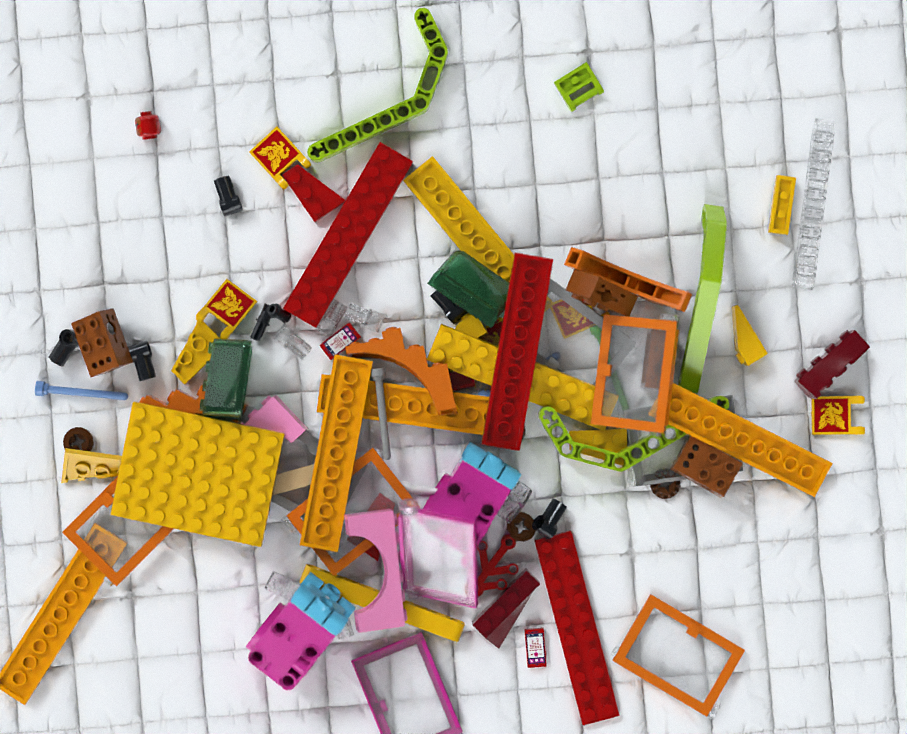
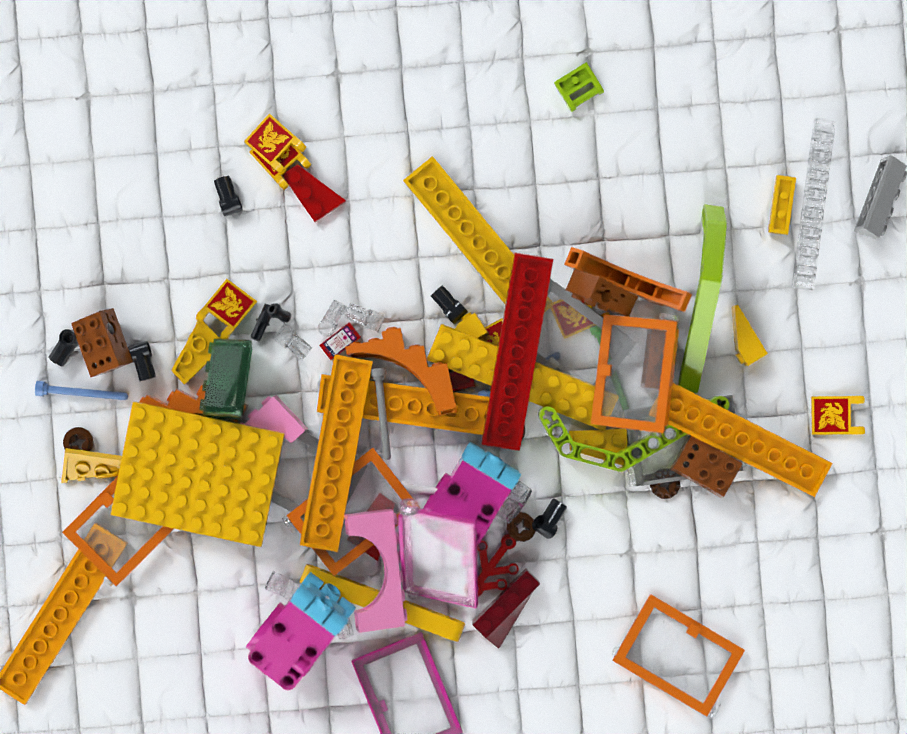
red head [135,111,161,140] -> none
tan tile [272,464,314,496] -> none
red brick [283,142,413,328] -> none
lime beam [307,8,448,163] -> none
clear green windscreen [427,250,509,328] -> none
tile [524,628,547,668] -> none
red plate [534,530,620,725] -> none
dark red wedge [794,330,870,399] -> none
none -> flag [244,113,307,175]
none -> light grey slope [854,155,907,239]

